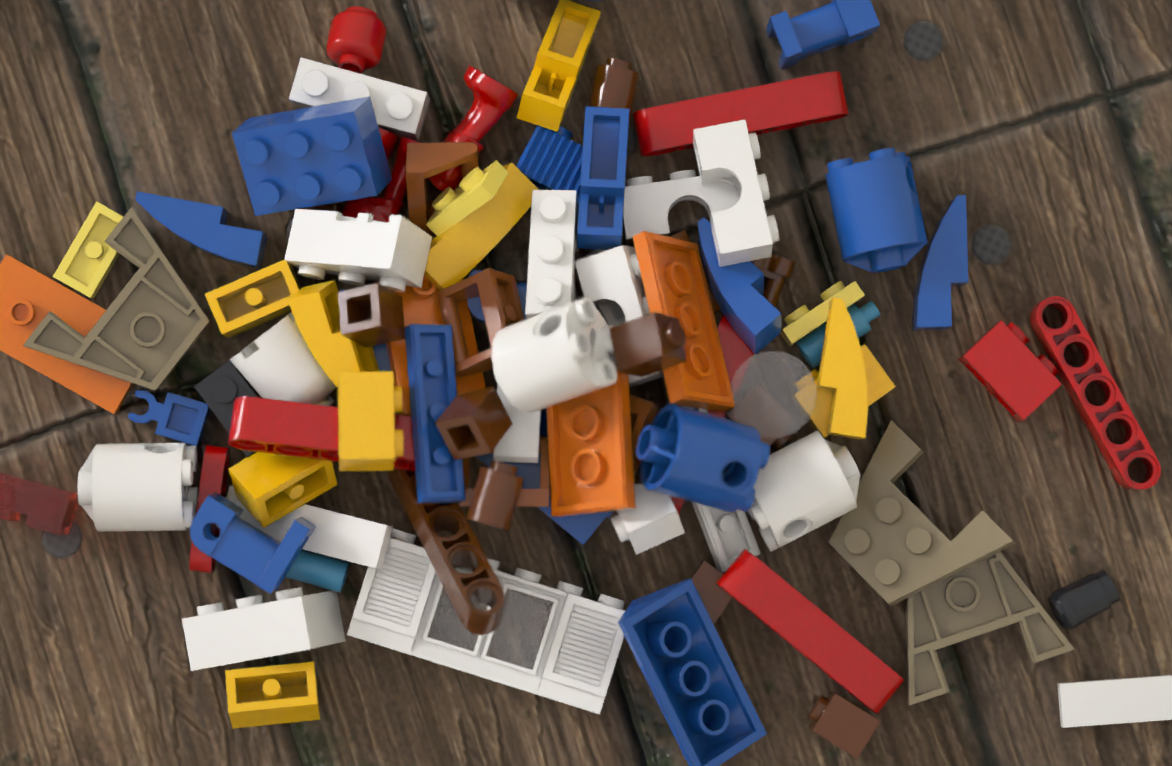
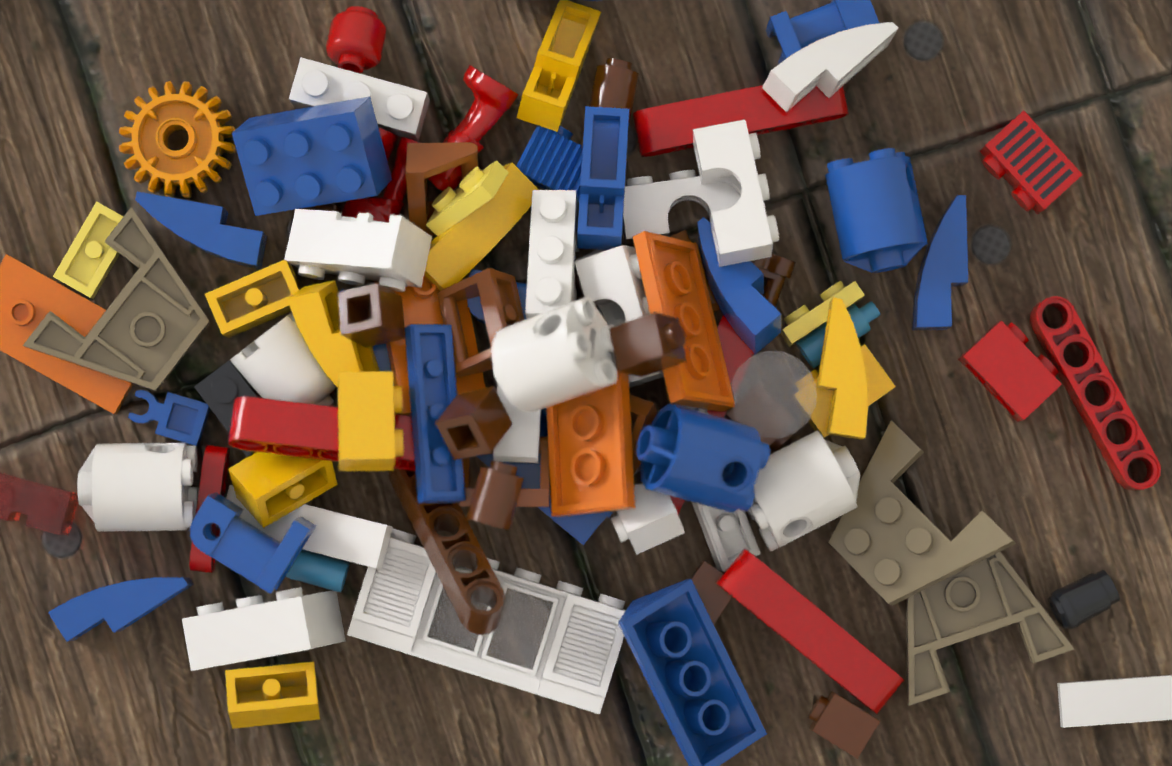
none -> blue slope [48,577,194,642]
none -> light orange gear [119,81,237,199]
none -> white slope [762,22,898,112]
none -> red brick [980,110,1083,215]

